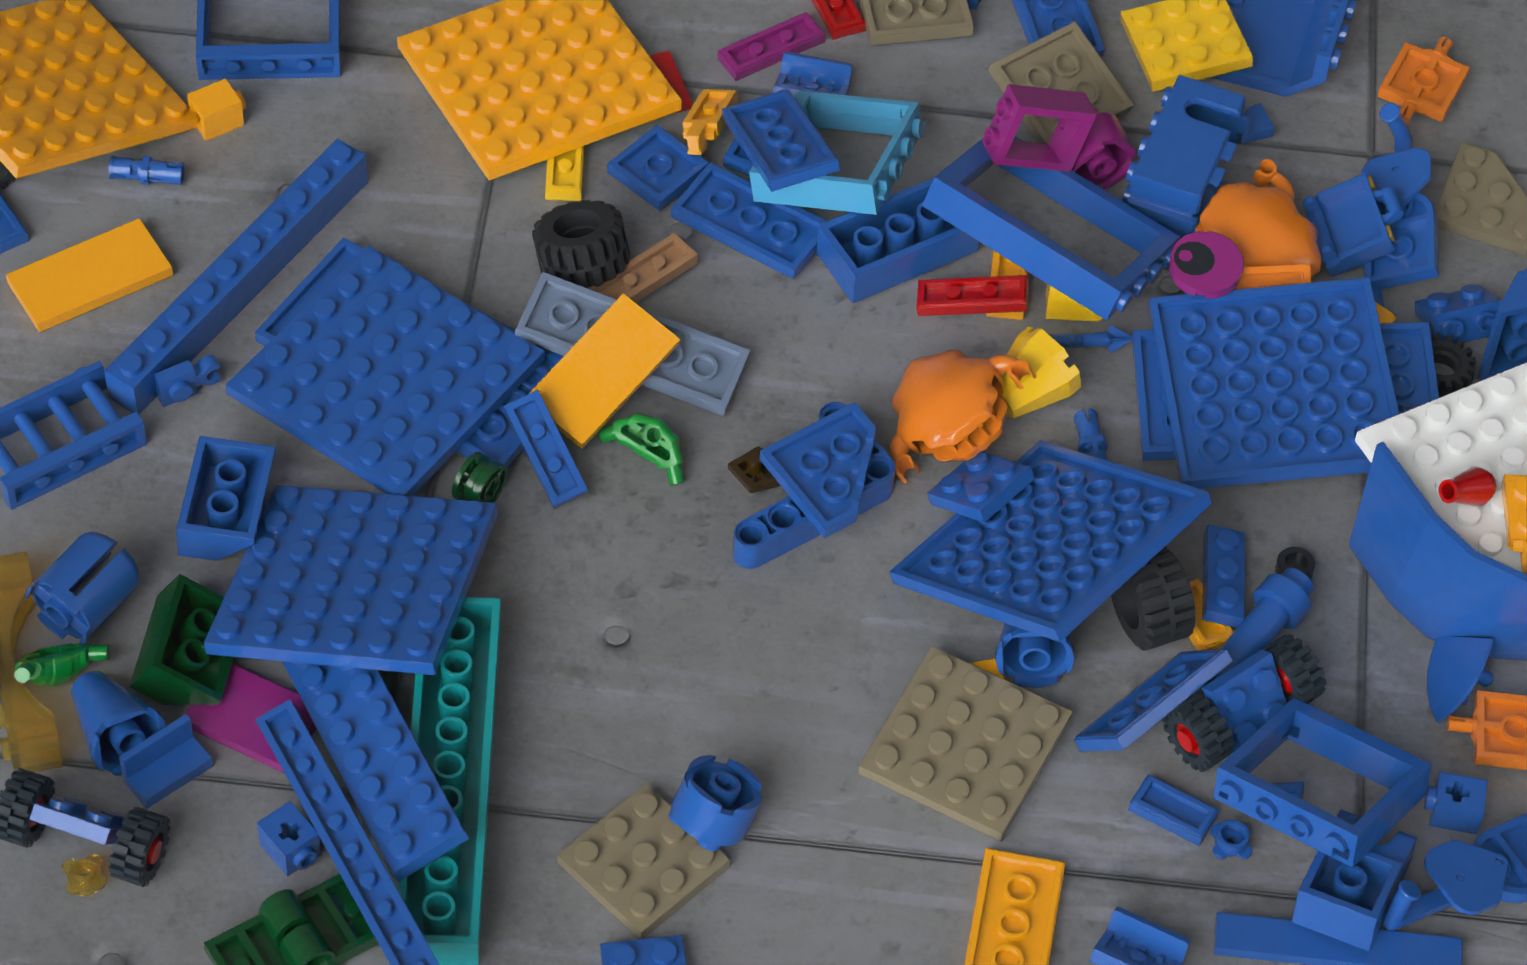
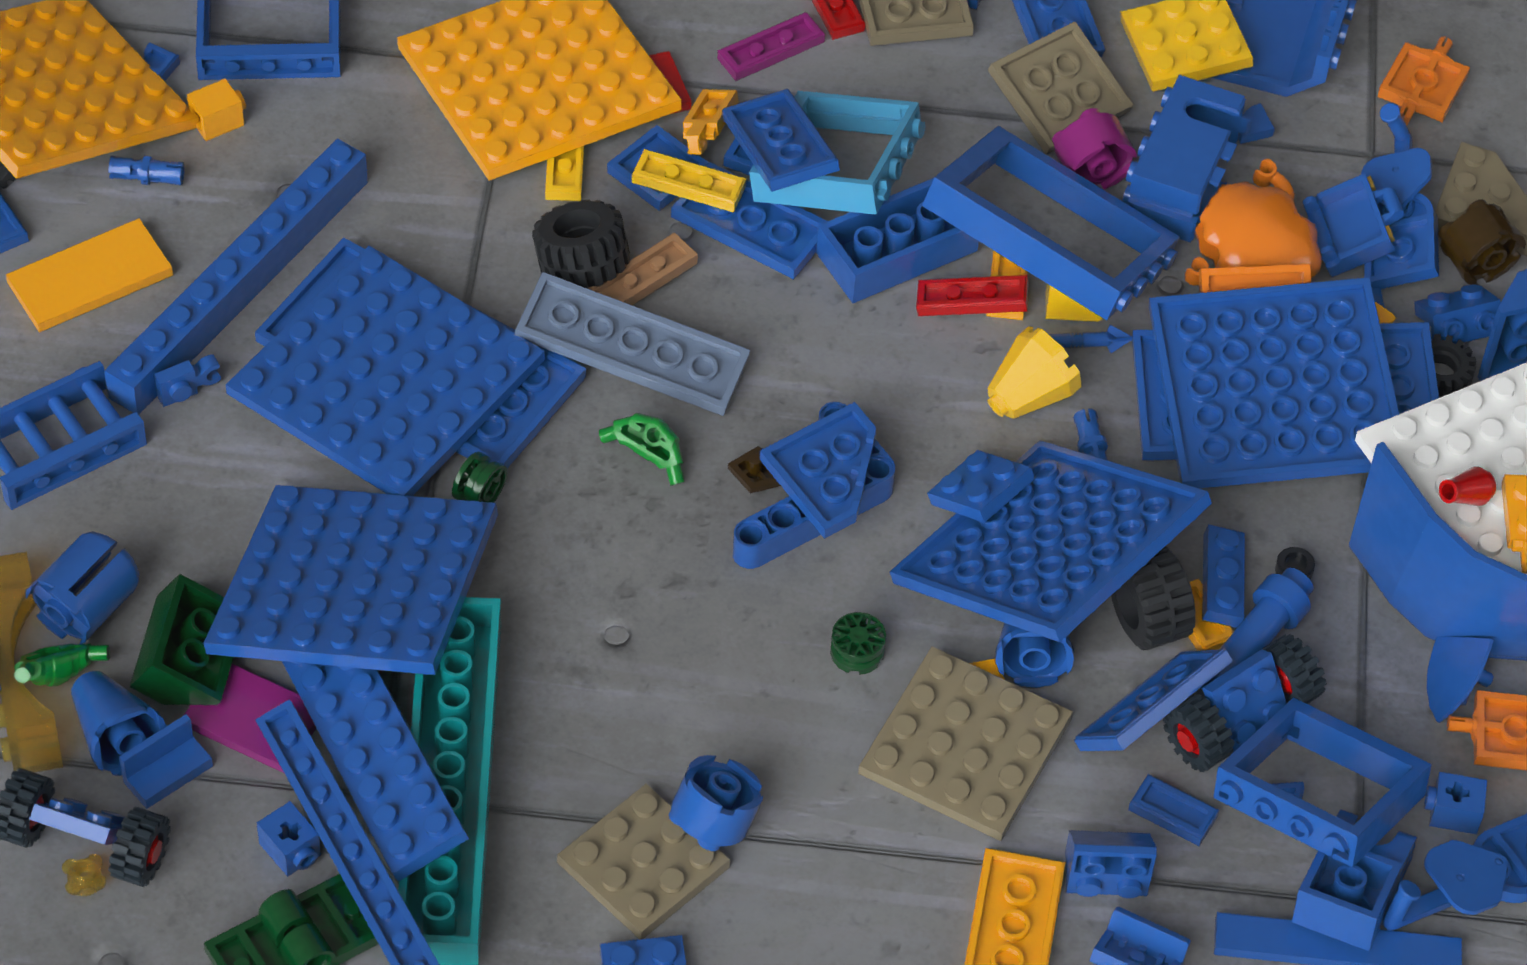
blue slope [176,436,276,561] -> none
blue plate [503,390,588,509] -> none
light orange tile [530,293,680,449] -> none
blue bracket [773,51,853,96] -> none
orange piece [889,350,1037,484] -> none
magenta window [983,84,1097,172] -> none
magenta tile [1169,231,1244,299] -> none
blue plate [1210,820,1252,859] -> none
none -> blue tile [144,42,180,81]
none -> yellow tile [632,149,746,213]
none -> dark green wheel [830,612,886,675]
none -> blue slope [1065,830,1157,898]
none -> dark brown brick [1438,199,1526,285]

